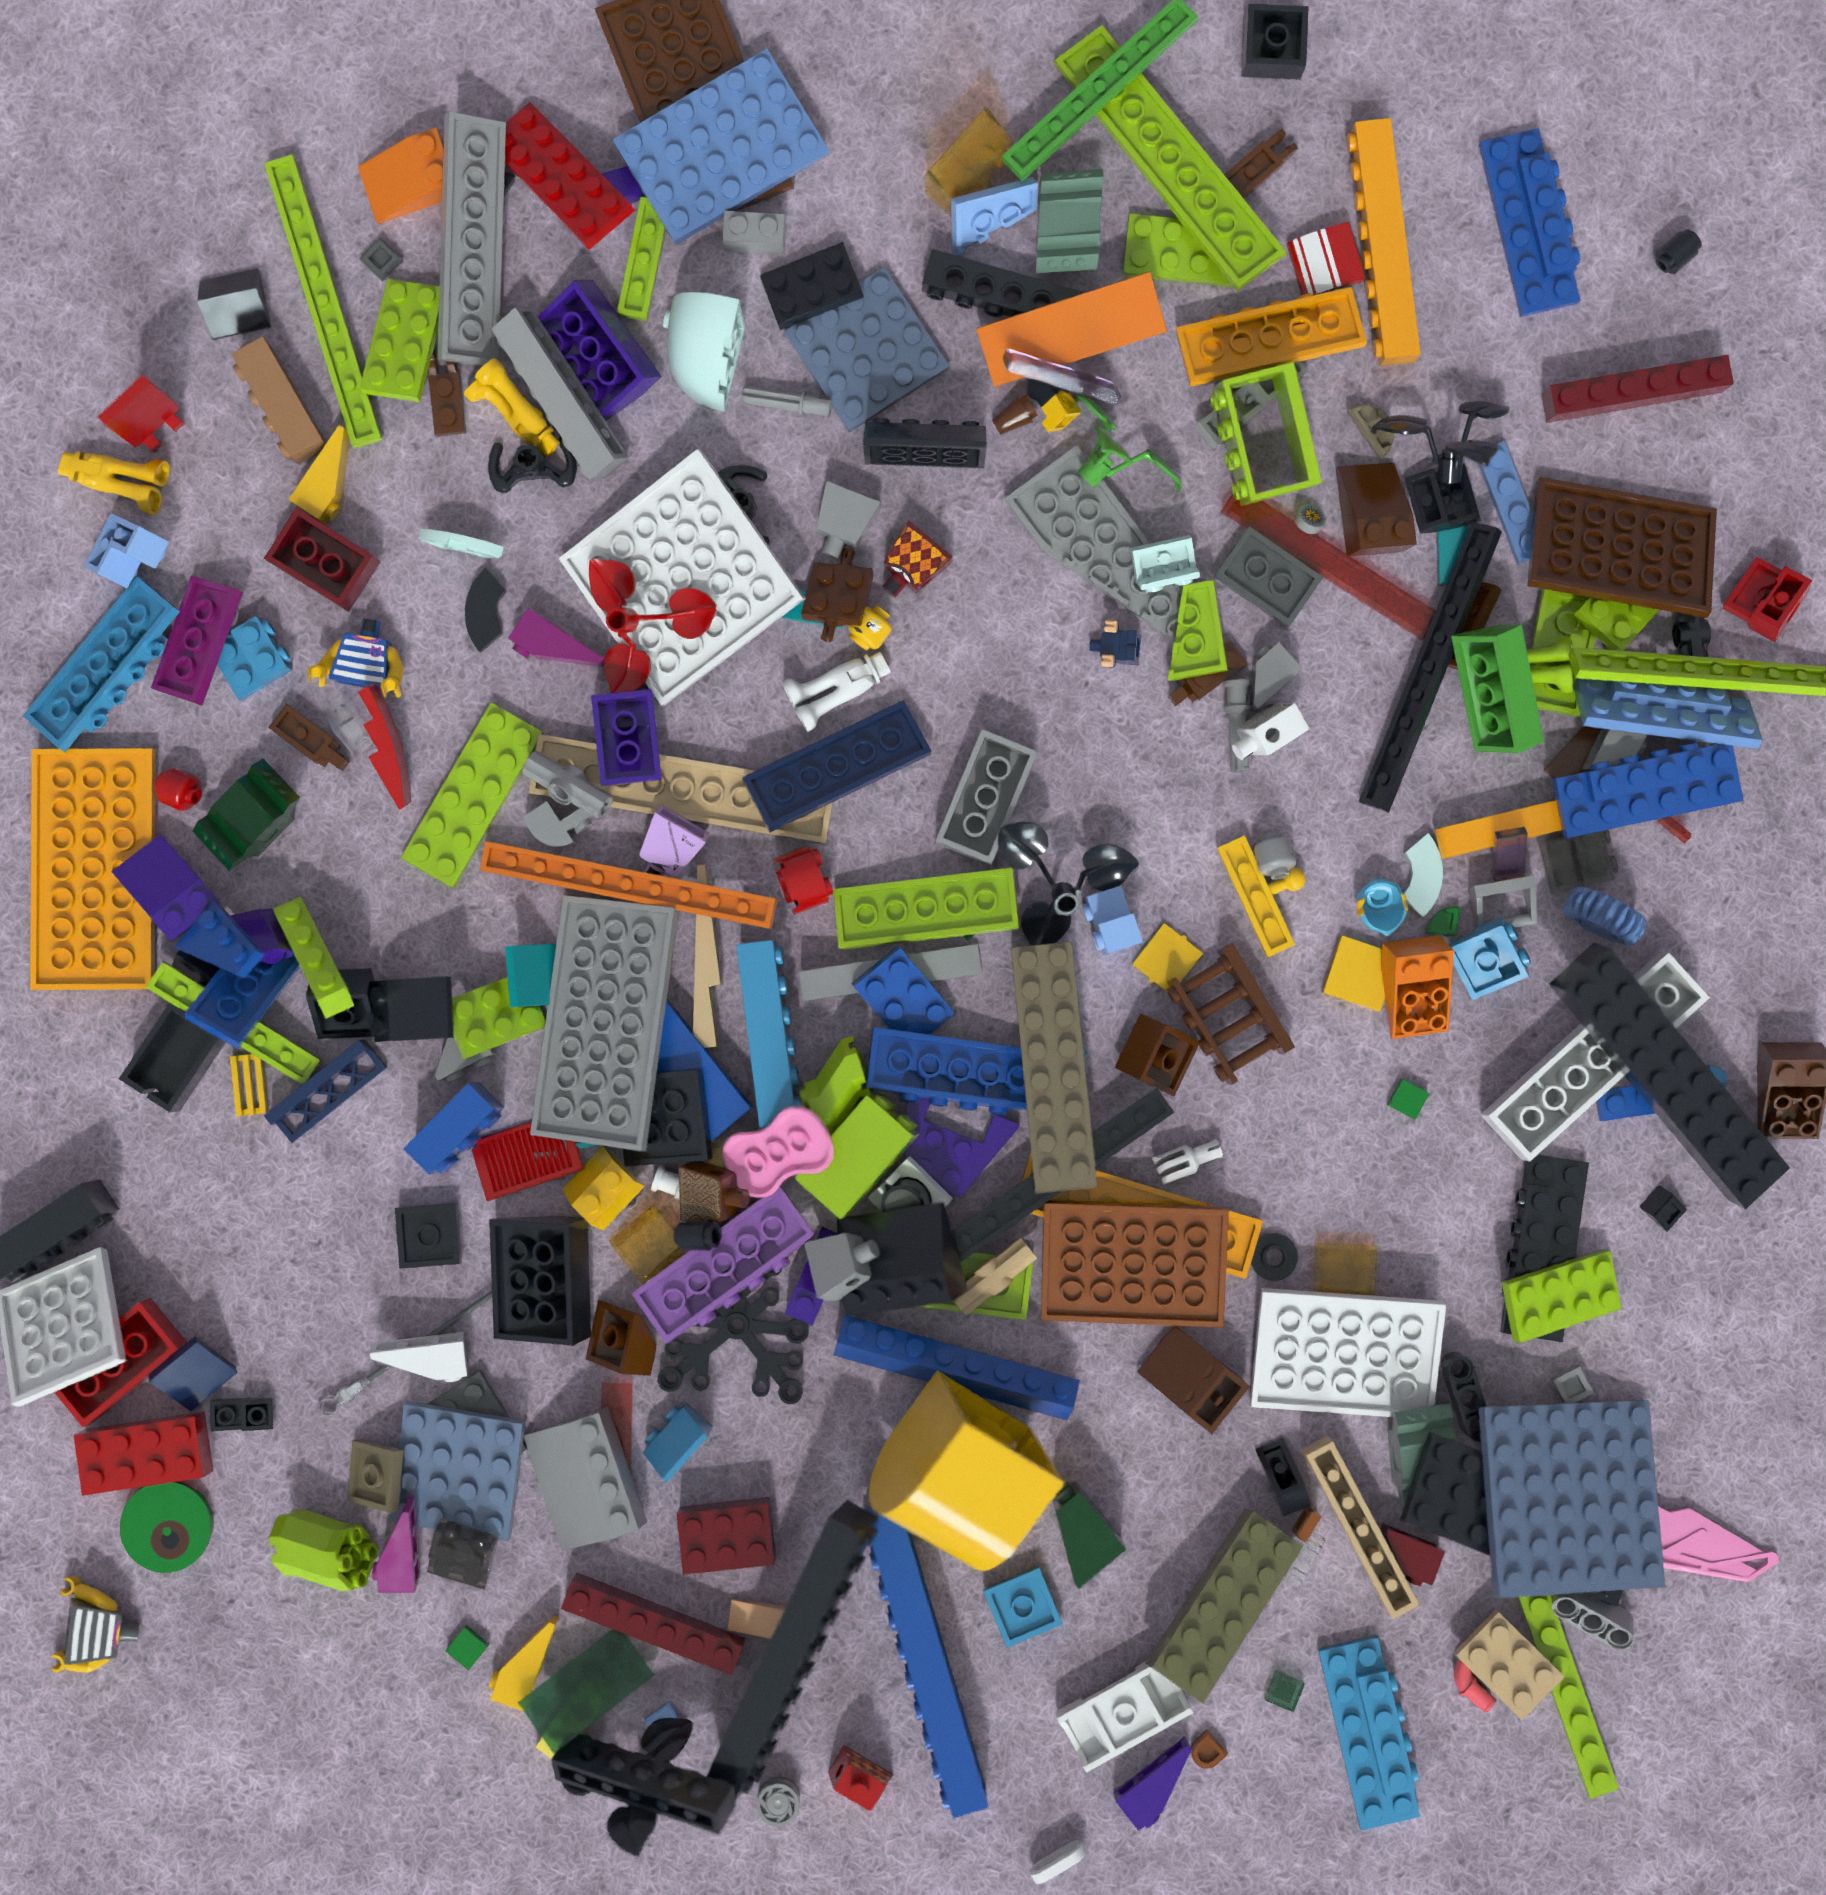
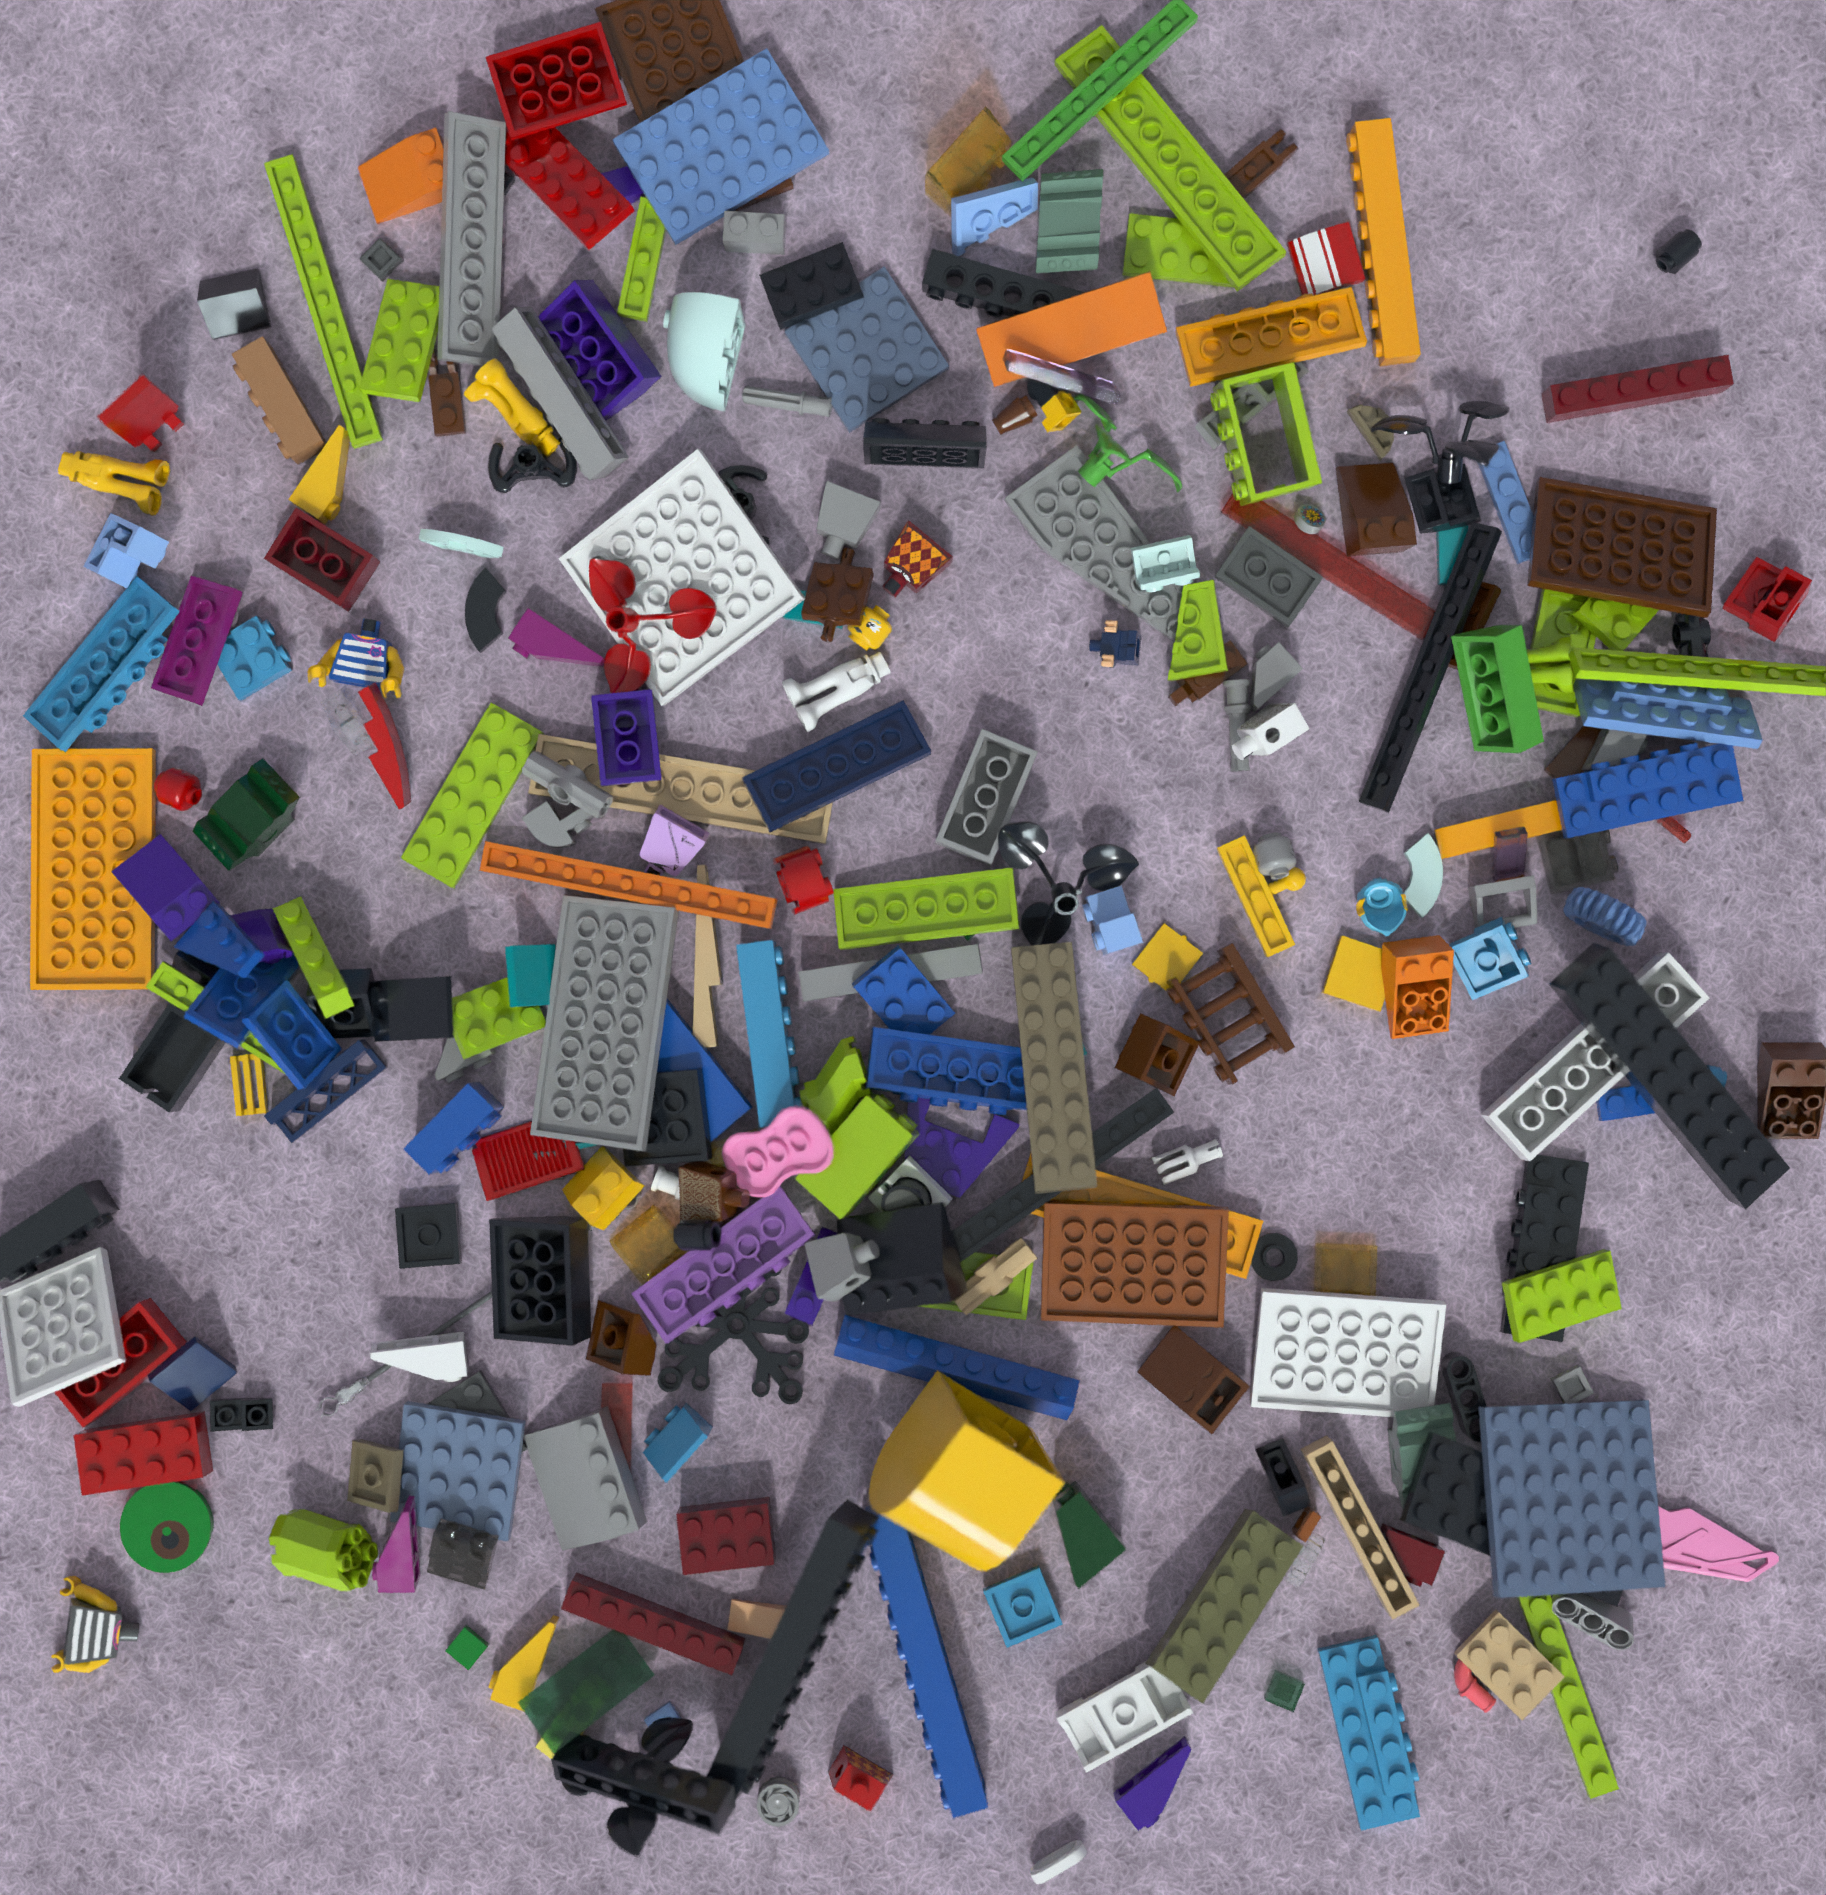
reddish brown hinge [268,704,350,771] -> none
dark orange tile [1191,1729,1228,1769] -> none
black brick [1241,4,1309,80] -> none
green tile [1387,1079,1430,1120] -> none
green tile [1425,906,1460,937] -> none
blue plate [1479,128,1581,317] -> none
black slope [1640,1186,1687,1232] -> none
none -> blue plate [241,979,342,1090]
none -> red slope [485,21,627,140]

